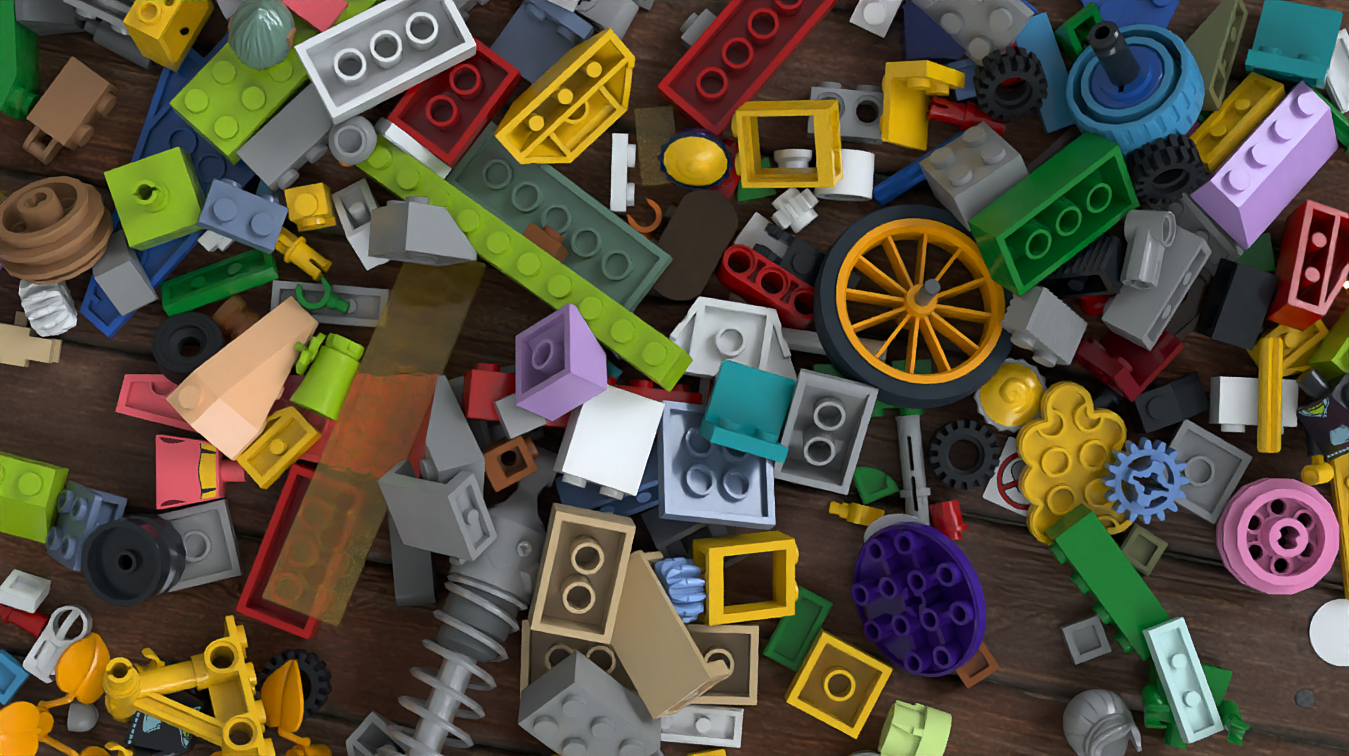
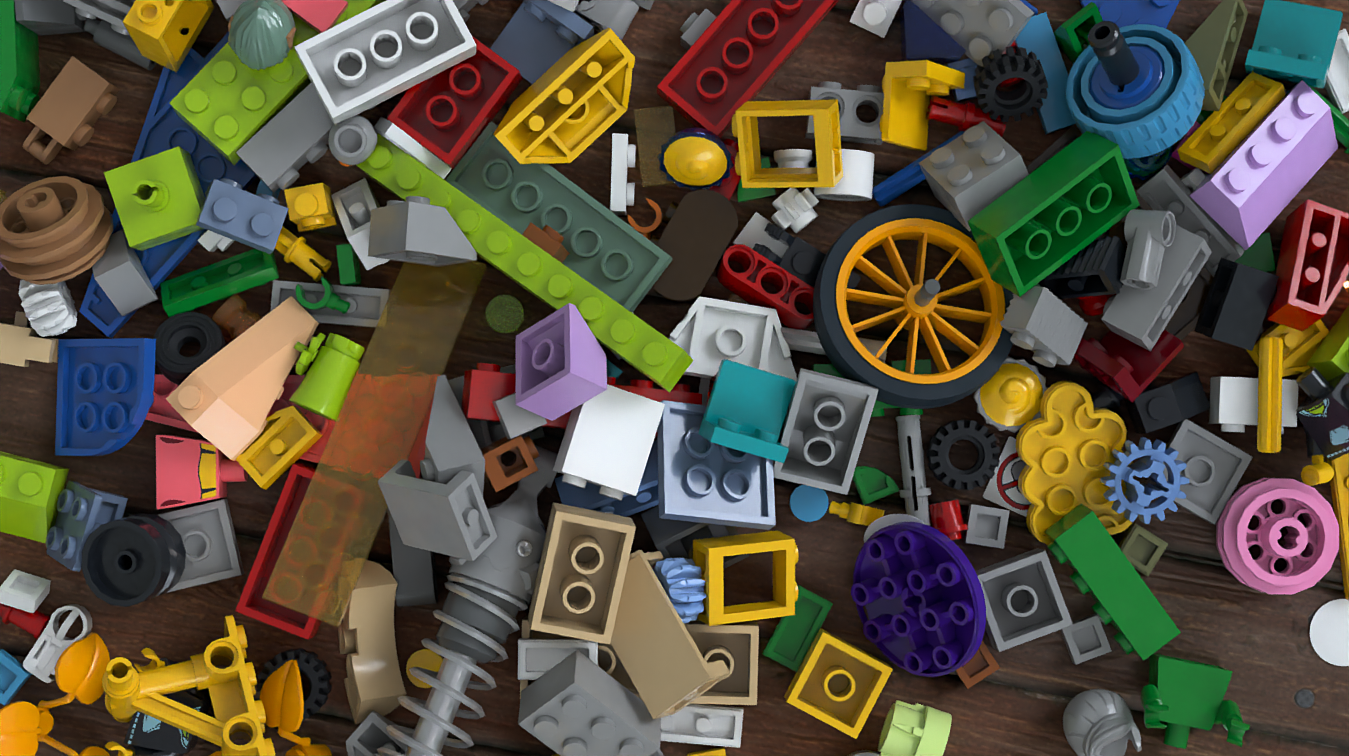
light grey hinge [67,700,99,732] -> none
black tyre [1126,134,1205,204] -> none
light aqua plate [1143,617,1224,744] -> none
none -> blue plate [55,338,156,456]
none -> green tile [336,244,362,286]
none -> tan brick [337,558,407,724]
none -> yellow tile [406,649,444,688]
none -> clear neon green tile [485,295,525,334]
none -> white tile [518,638,598,680]
none -> dark azure tile [789,484,829,522]
none -> light grey plate [963,504,1010,549]
none -> light grey brick [975,548,1073,652]

